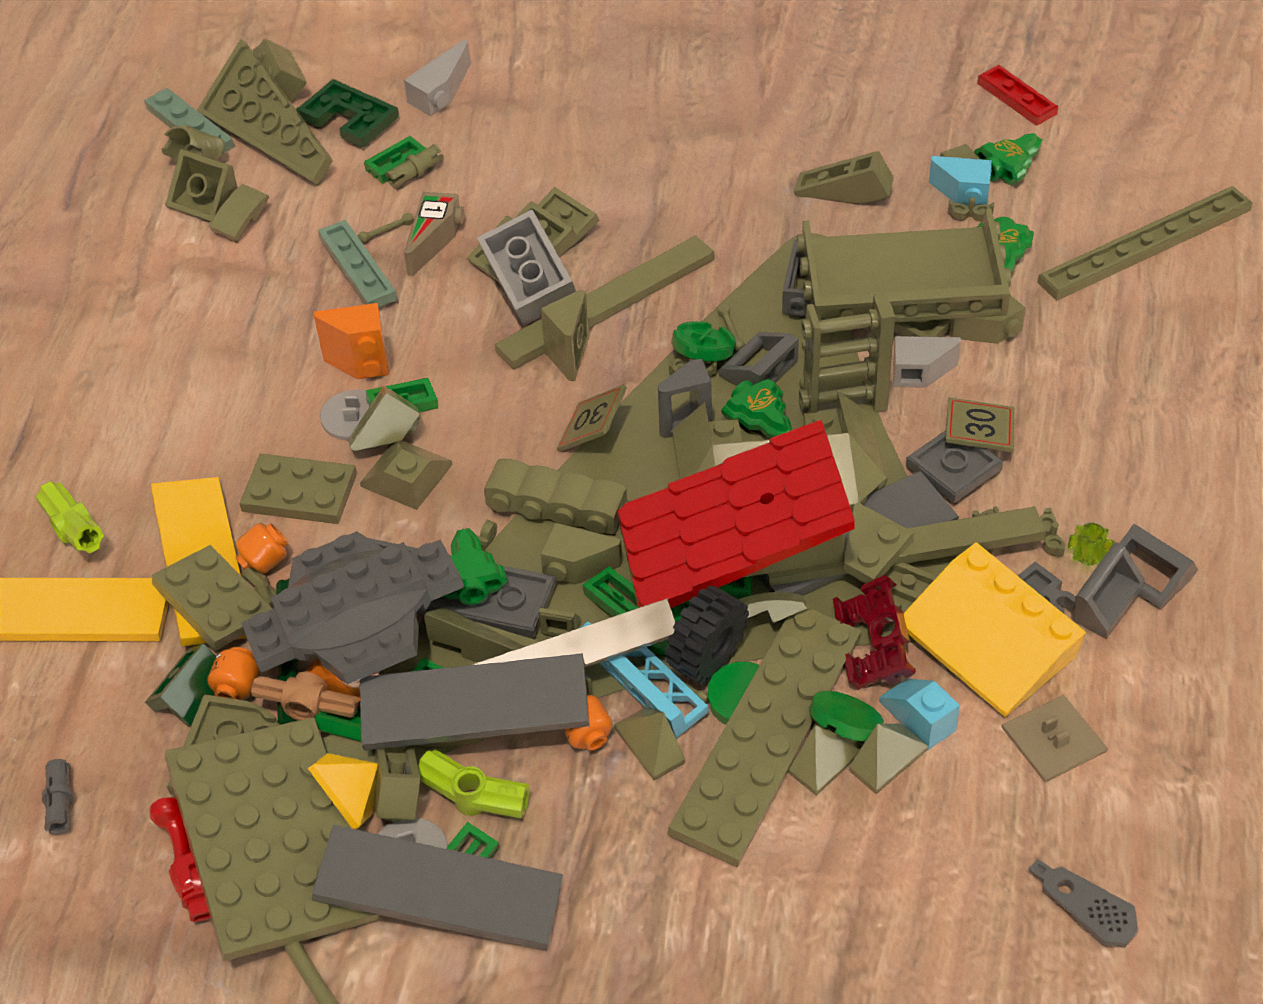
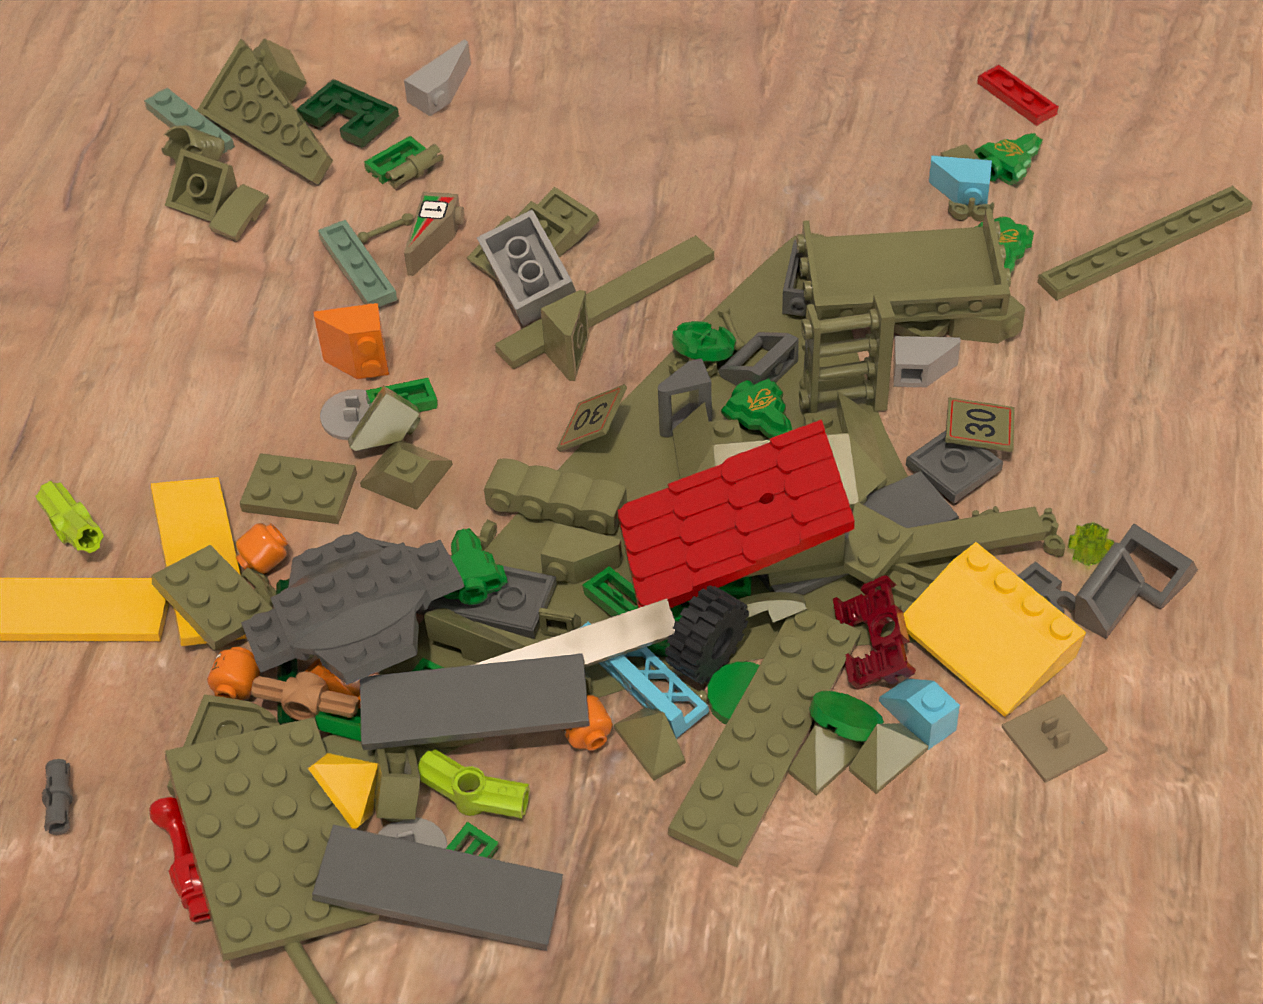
panel [145,644,217,727] -> none
olive slope [794,151,894,204] -> none
dark grey piece [1028,859,1138,948] -> none

